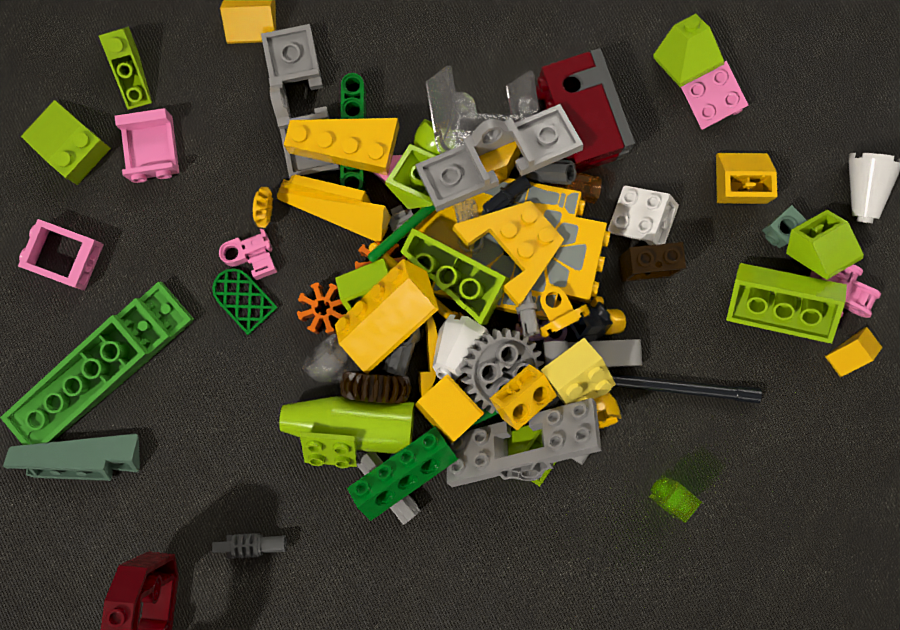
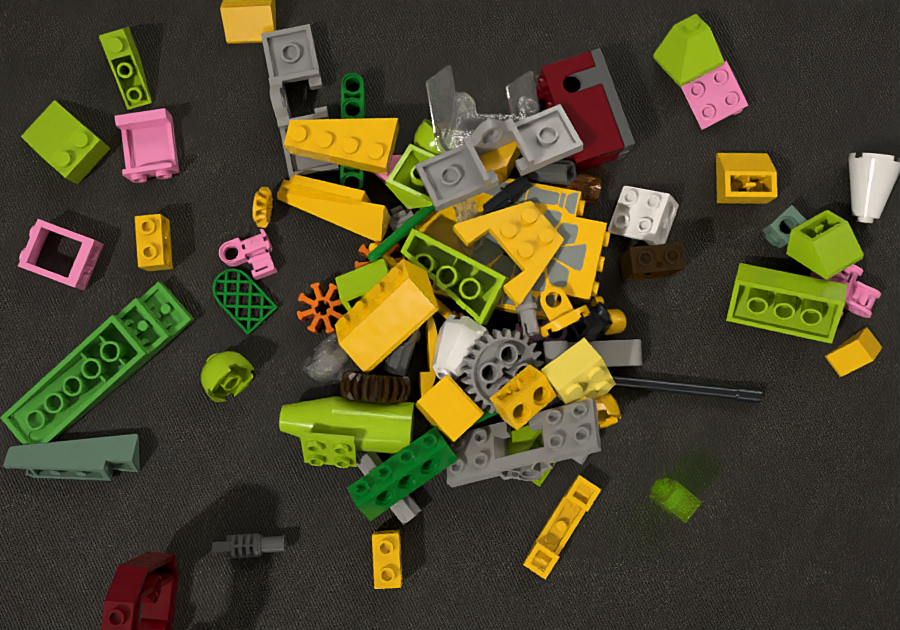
none -> yellow brick [135,214,173,271]
none -> lime cylinder [200,351,254,402]
none -> yellow brick [372,529,403,589]
none -> yellow slope [523,475,601,580]

